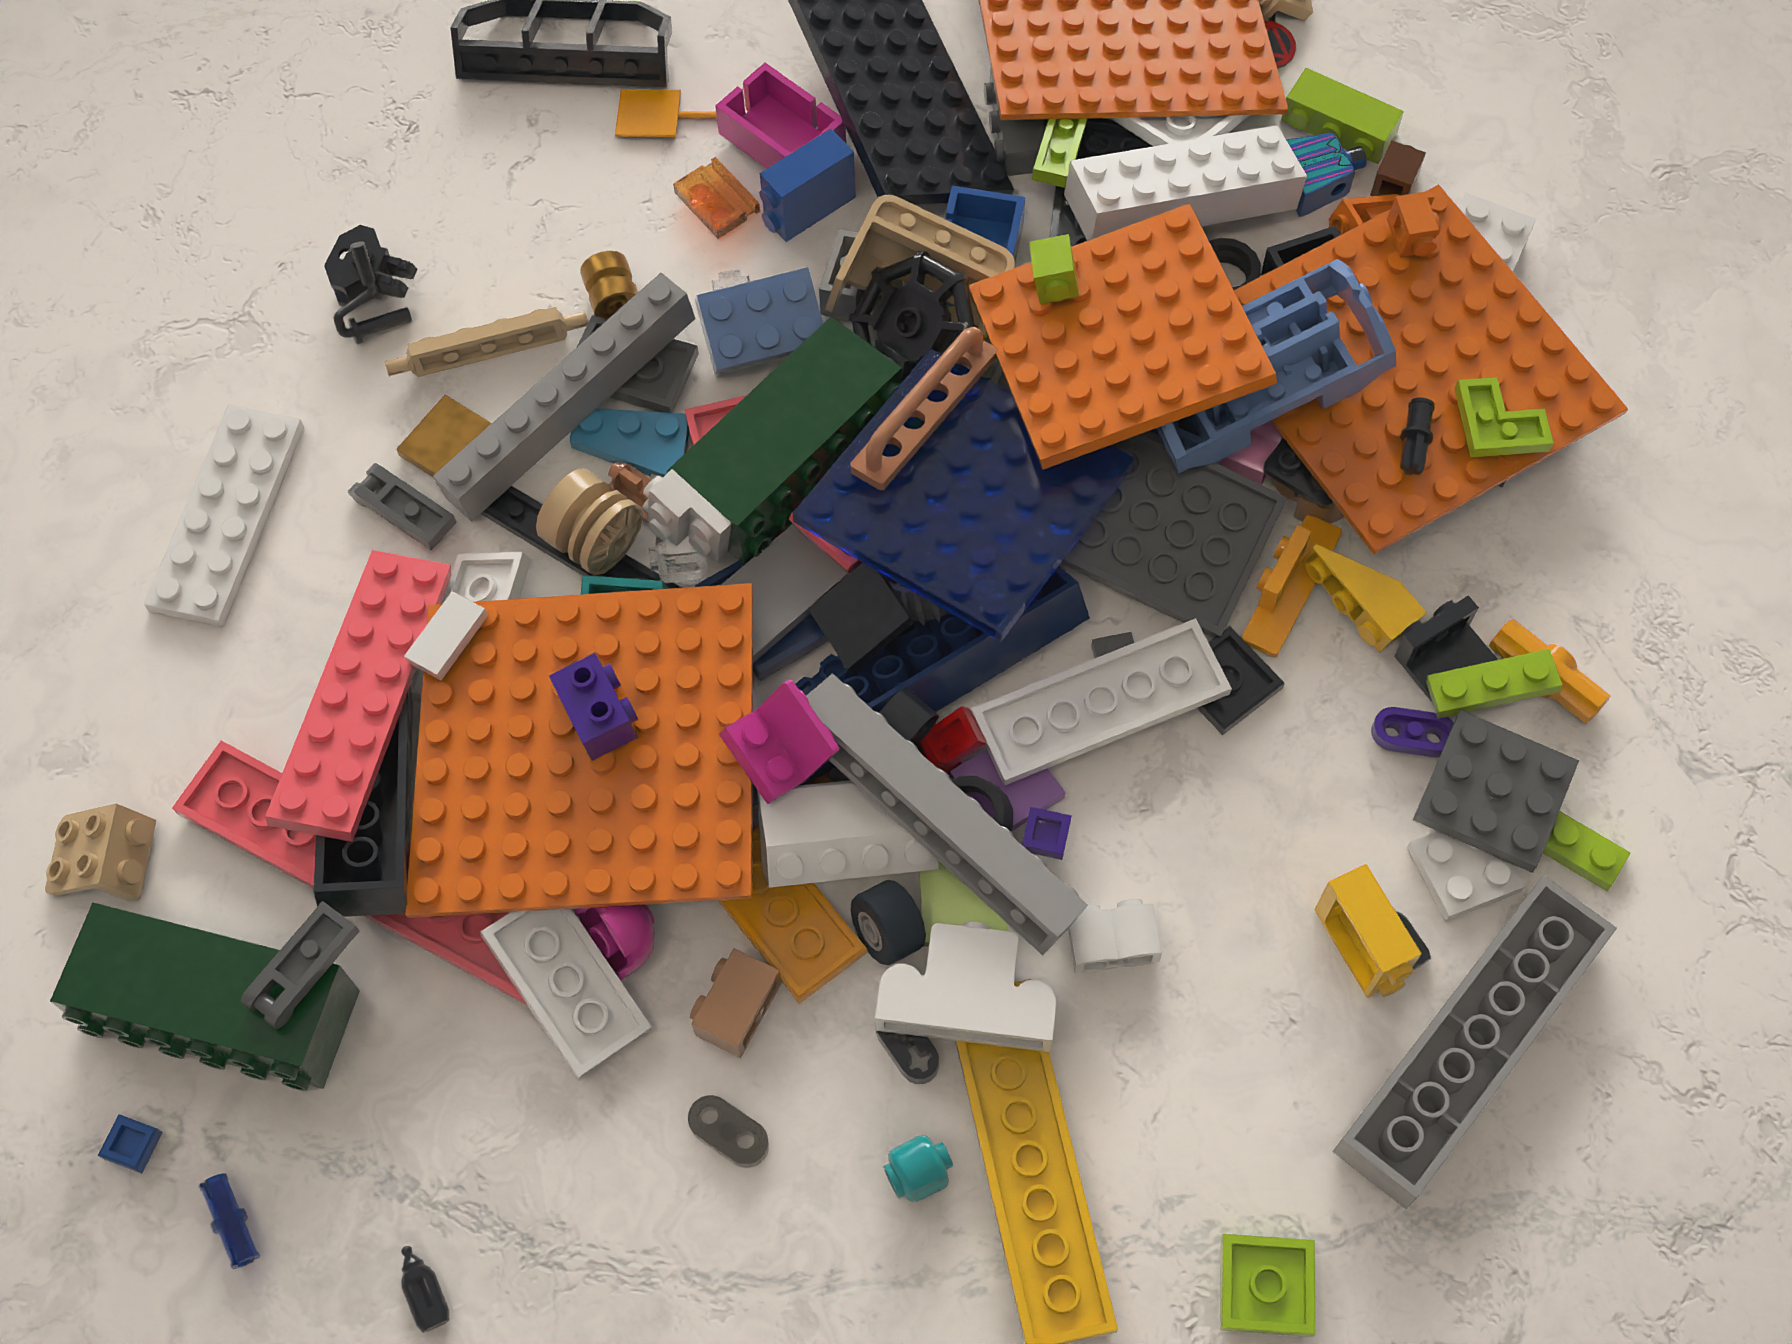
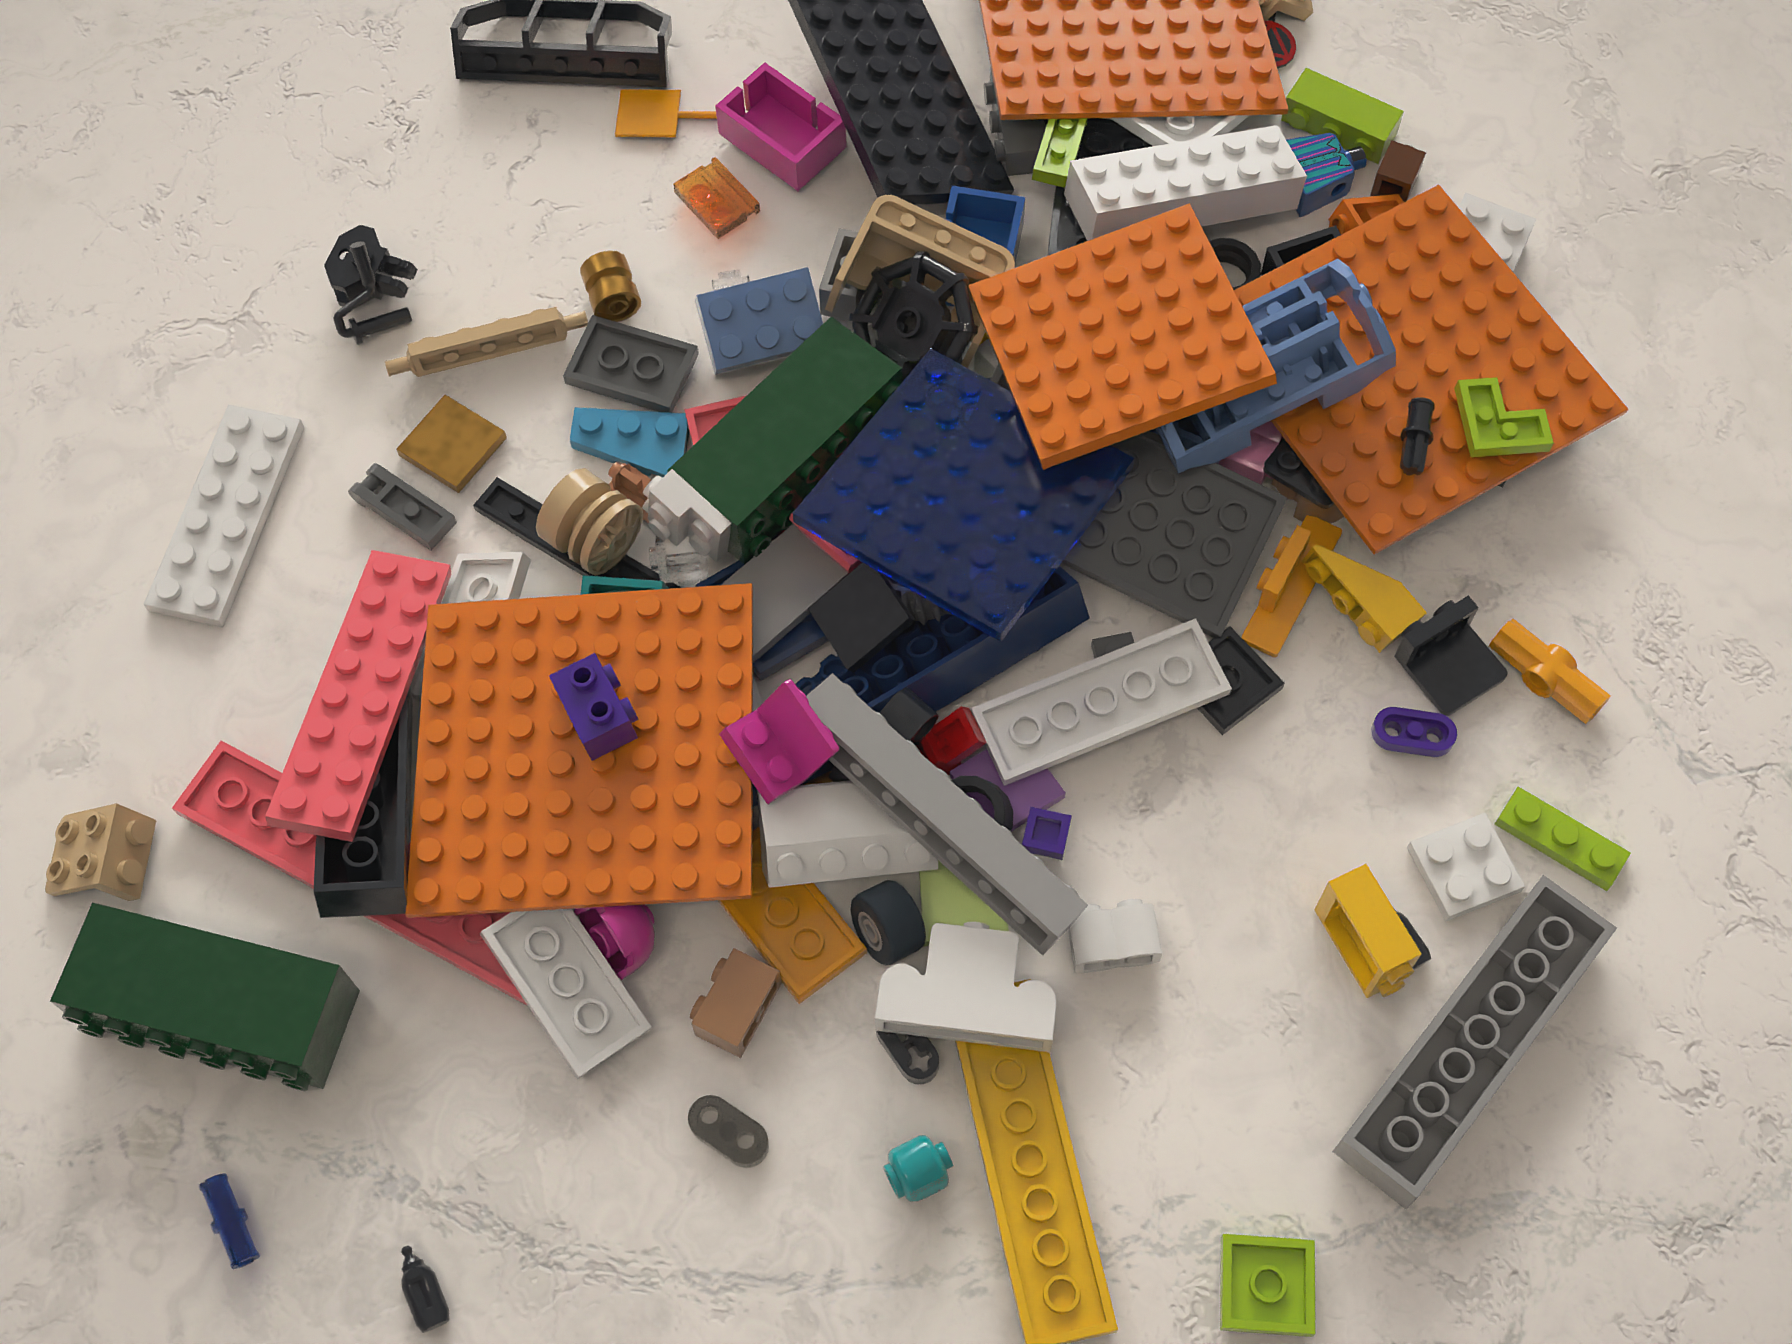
blue tile [97,1114,163,1174] -> none
dark grey plate [241,901,360,1029] -> none
white tile [404,591,488,681] -> none
light grey brick [433,272,696,522] -> none
blue brick [759,129,856,242] -> none
nougat piece [850,327,997,490] -> none
lime brick [1029,234,1079,304] -> none
orange brick [1387,191,1440,257] -> none
dark grey plate [1412,710,1579,873] -> none
lime plate [1426,649,1562,719] -> none

